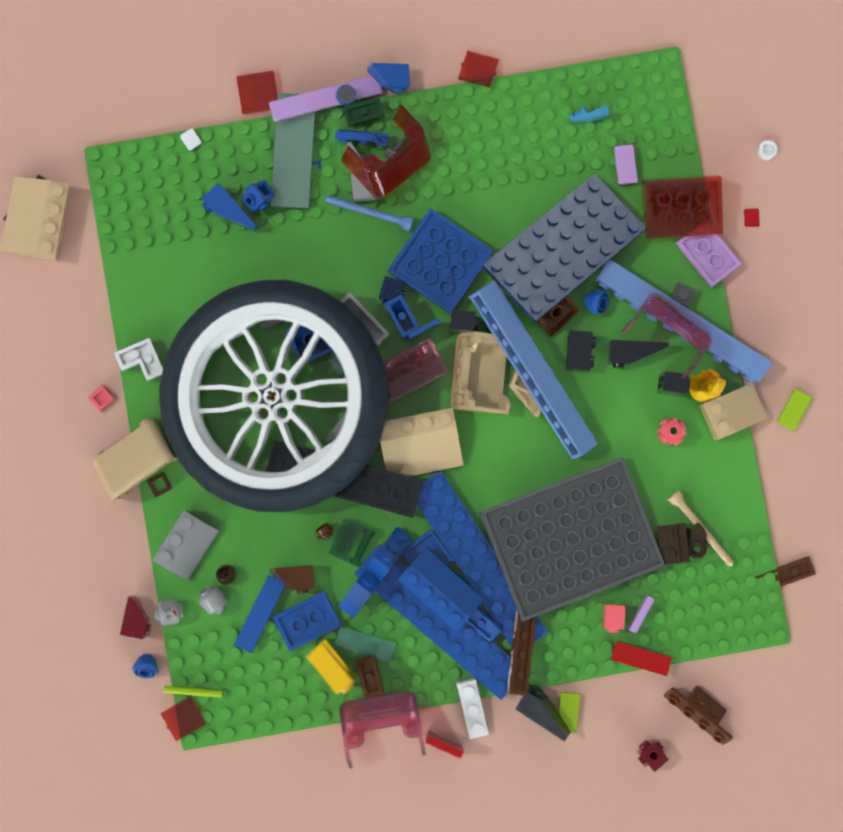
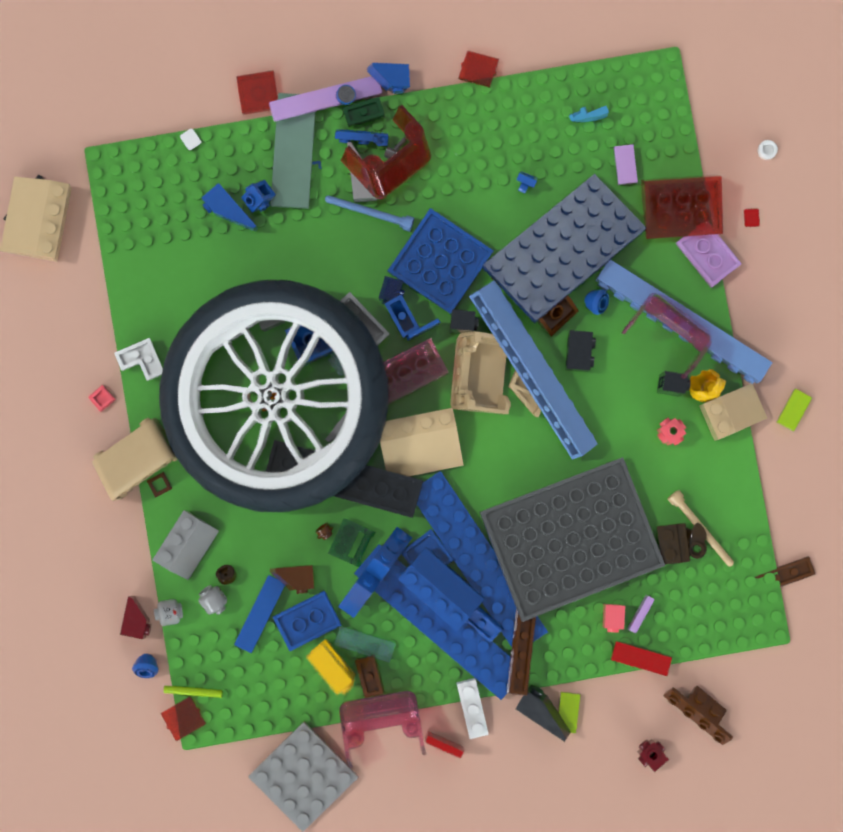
black slope [608,340,669,369] -> none
dark grey plate [671,282,695,308] -> none
none -> light grey plate [248,721,358,832]
none -> blue tile [517,171,538,194]

